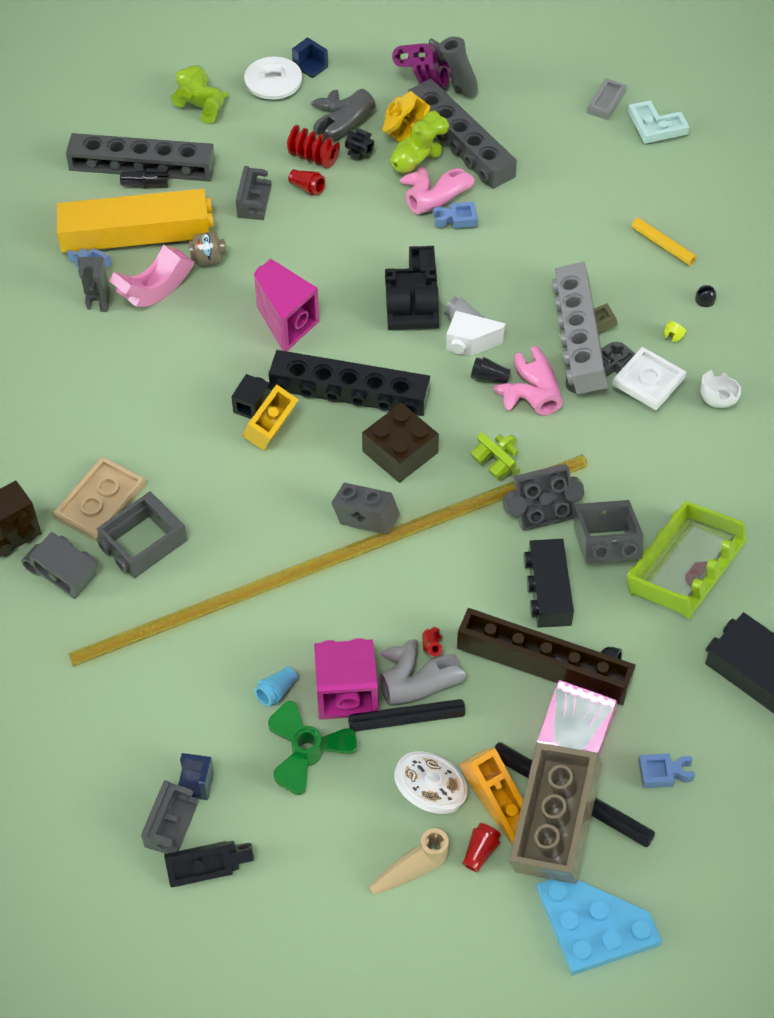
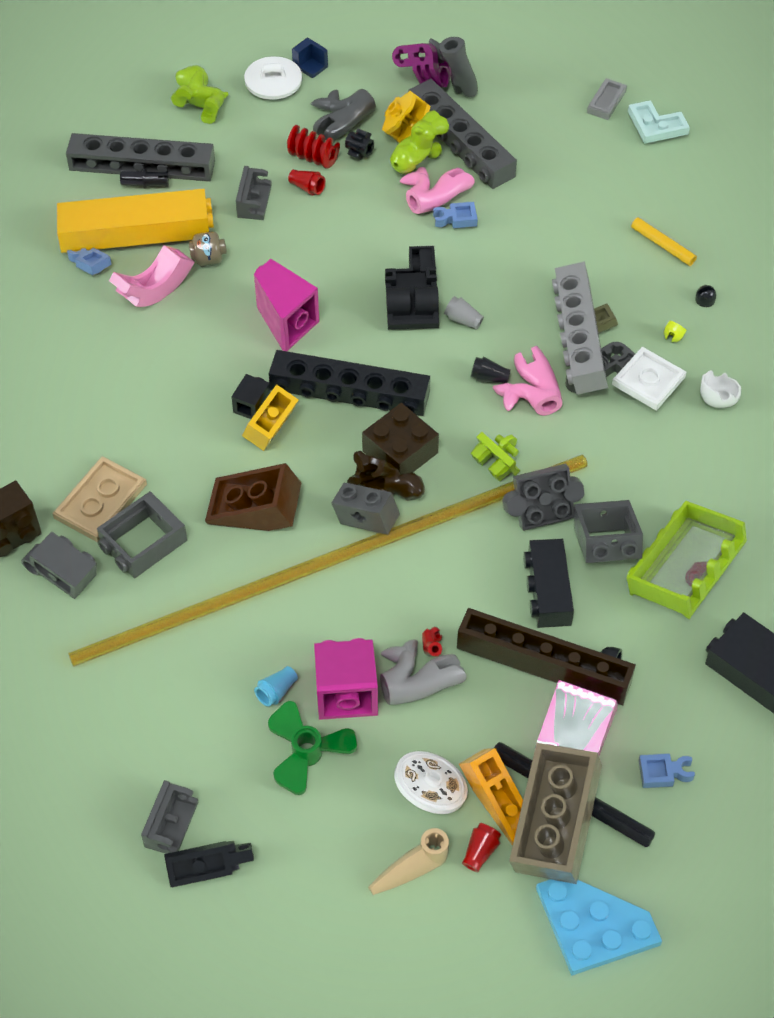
dark grey hinge [77,257,110,312] -> none
dark blue panel [178,753,214,800] -> none
black axle [348,699,466,732] -> none
white slope [446,311,505,356] -> none
none -> reddish brown slope [205,463,302,531]
none -> dark brown animal [347,451,425,501]

